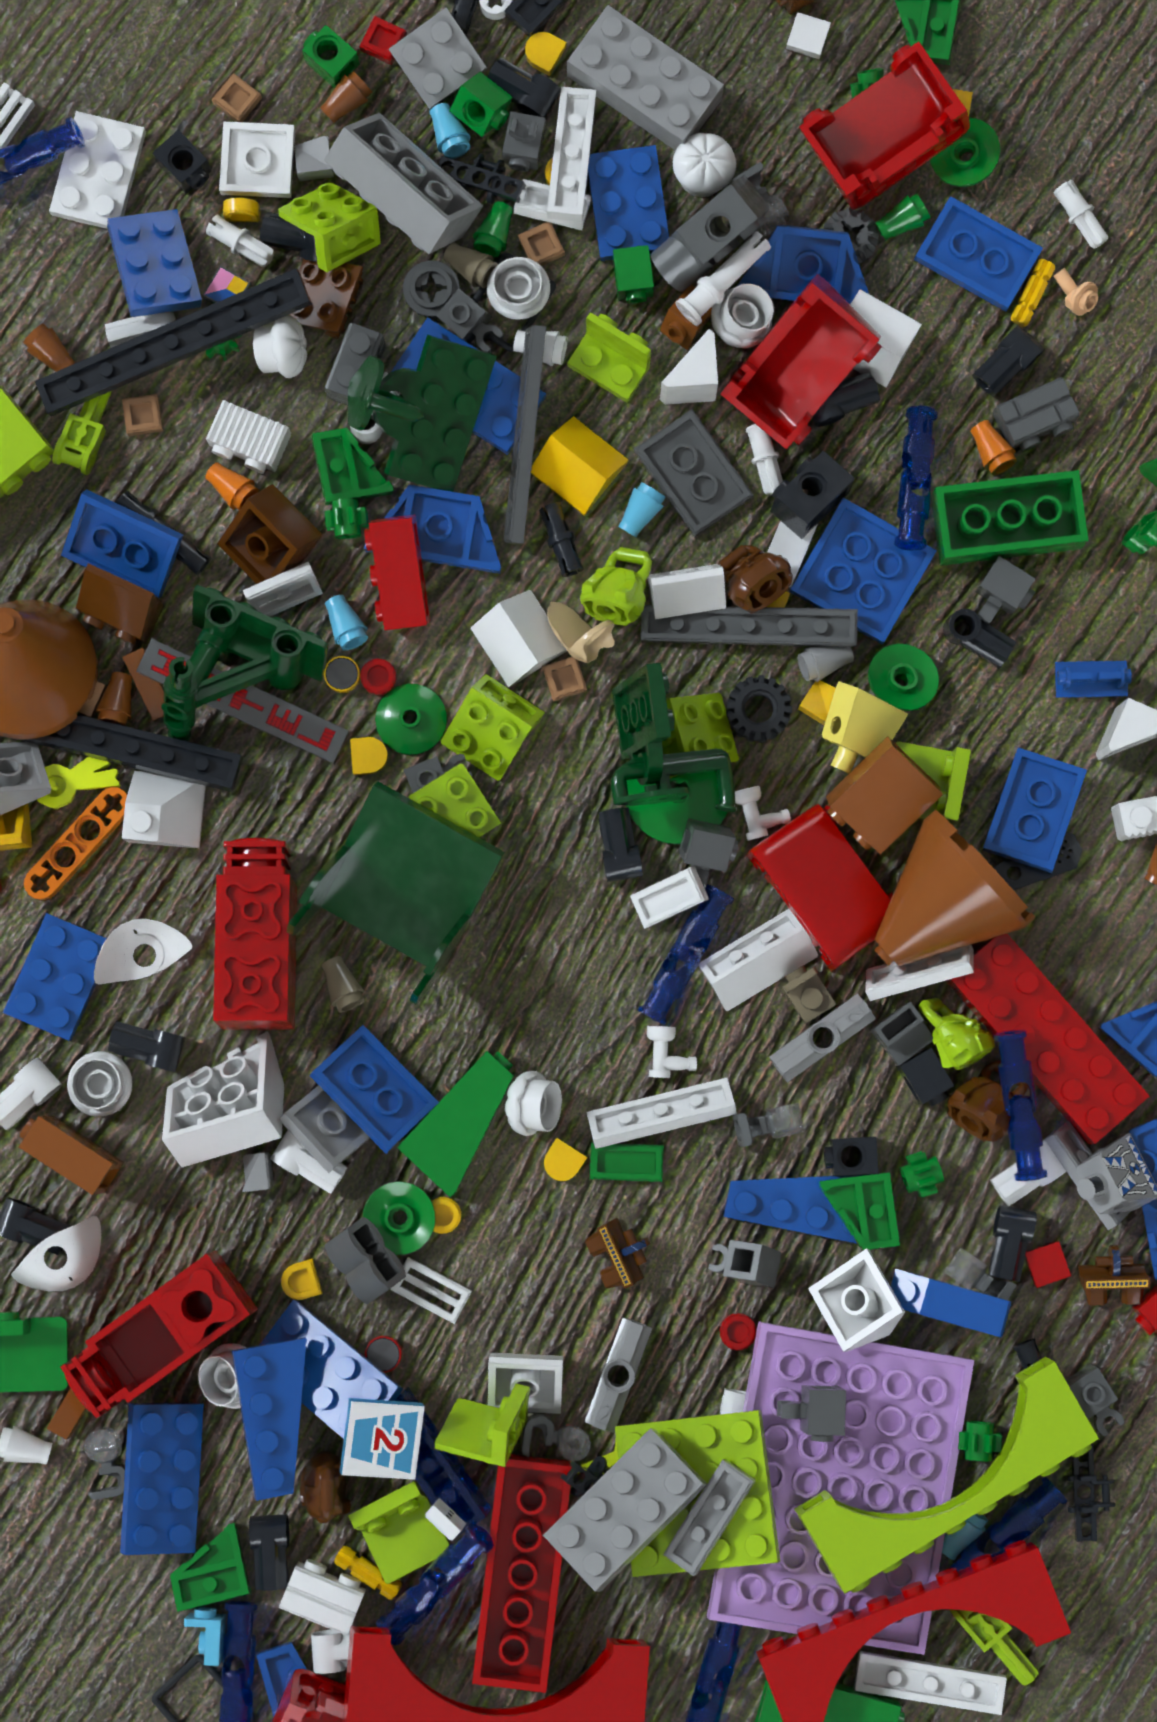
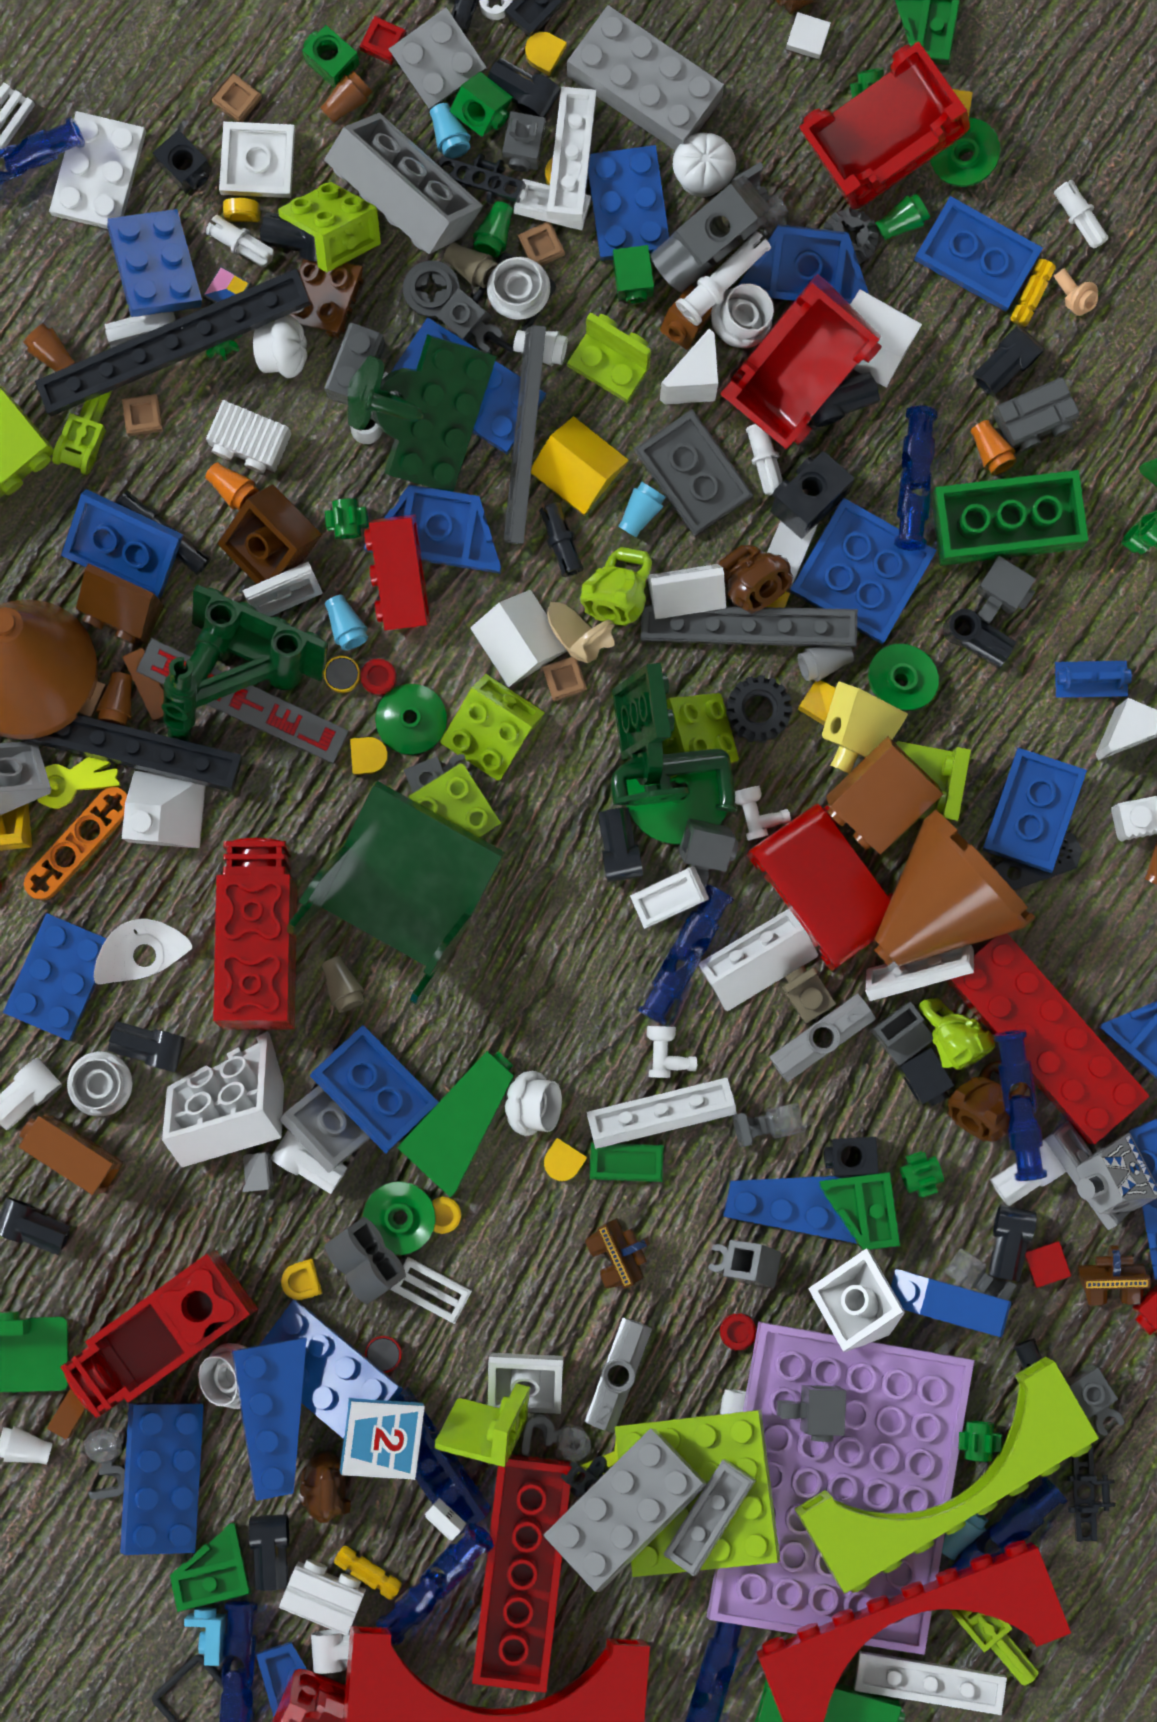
white piece [11,1216,101,1292] -> none
light grey slope [295,136,334,181] -> none
green wing [311,428,394,506] -> none
lime bracket [348,1481,452,1584] -> none

